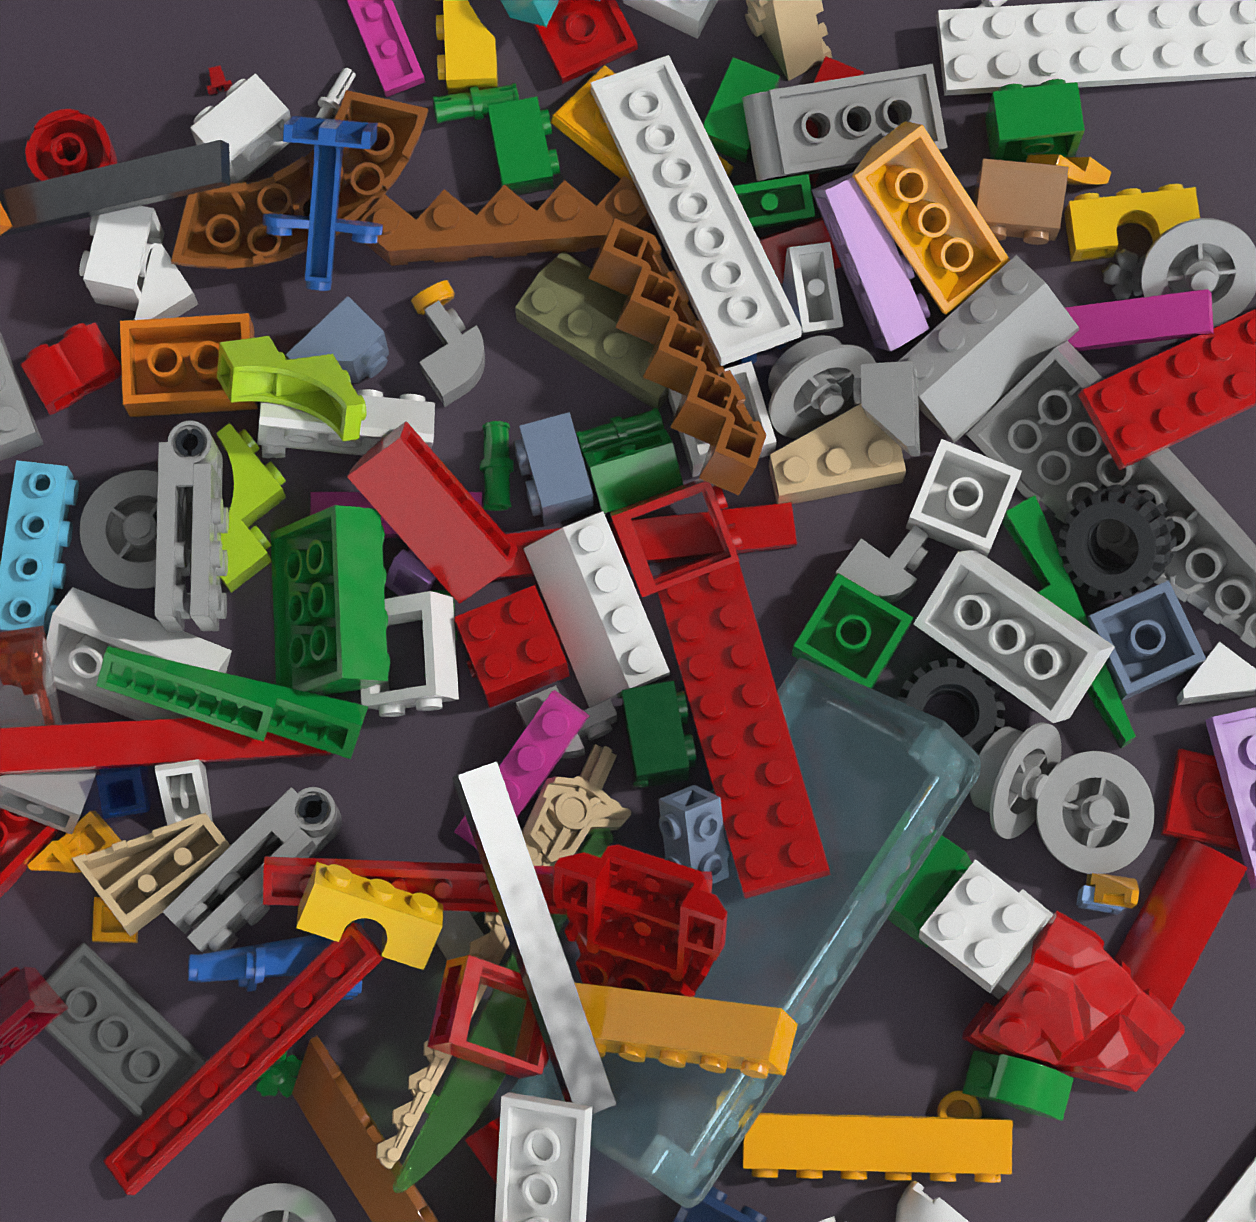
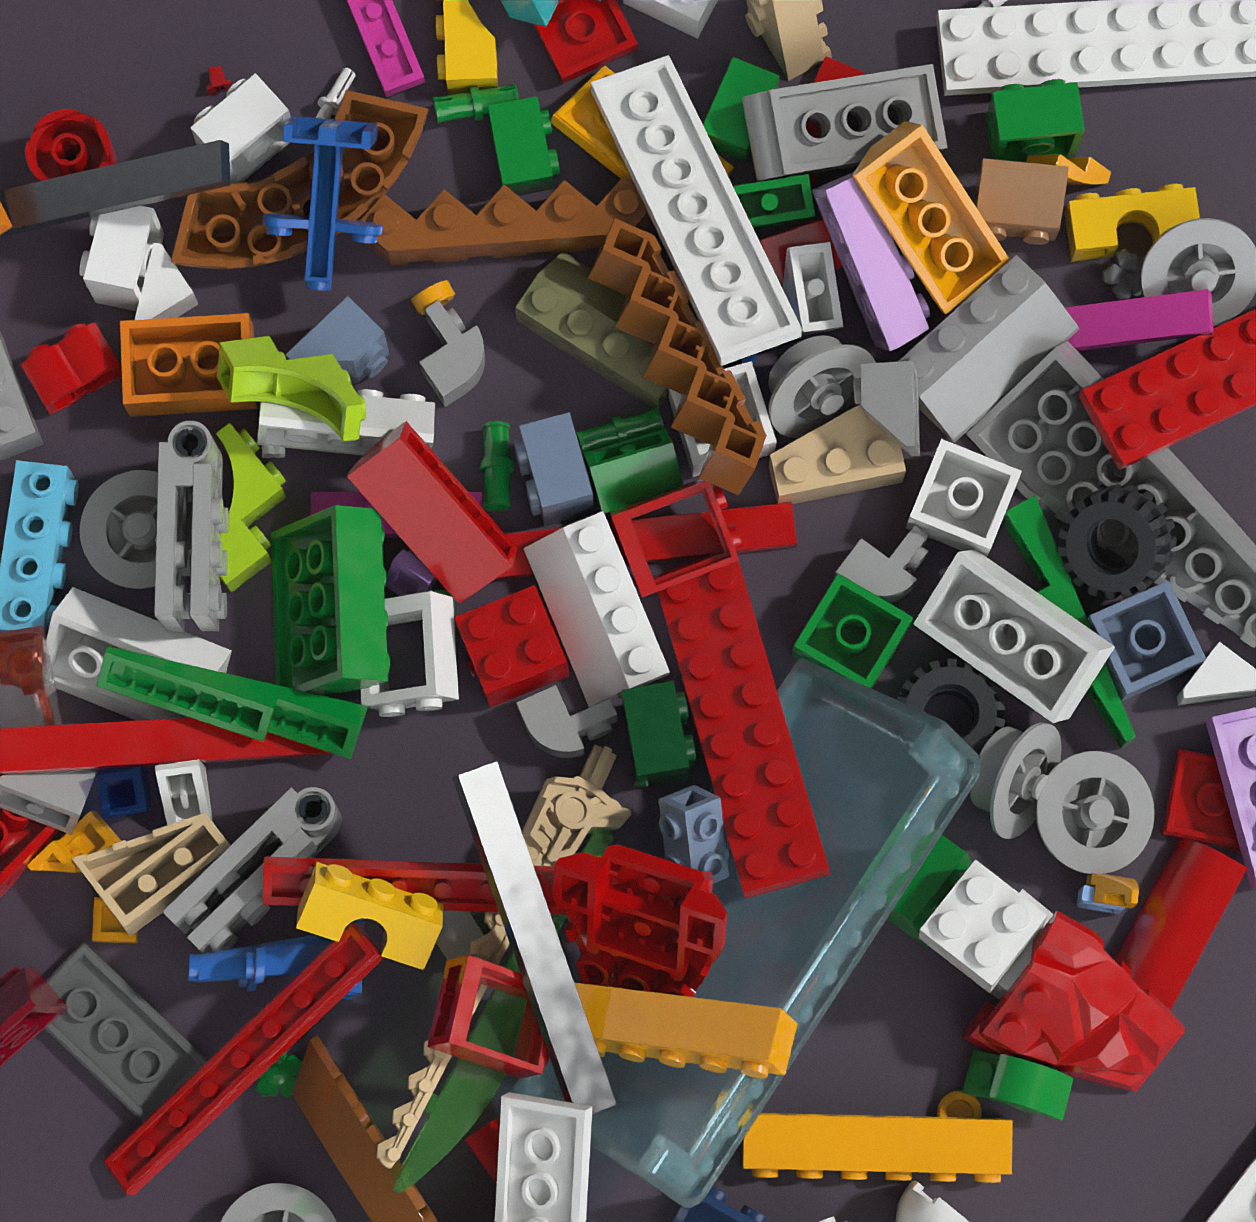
dark pink plate [454,690,590,849] -> none

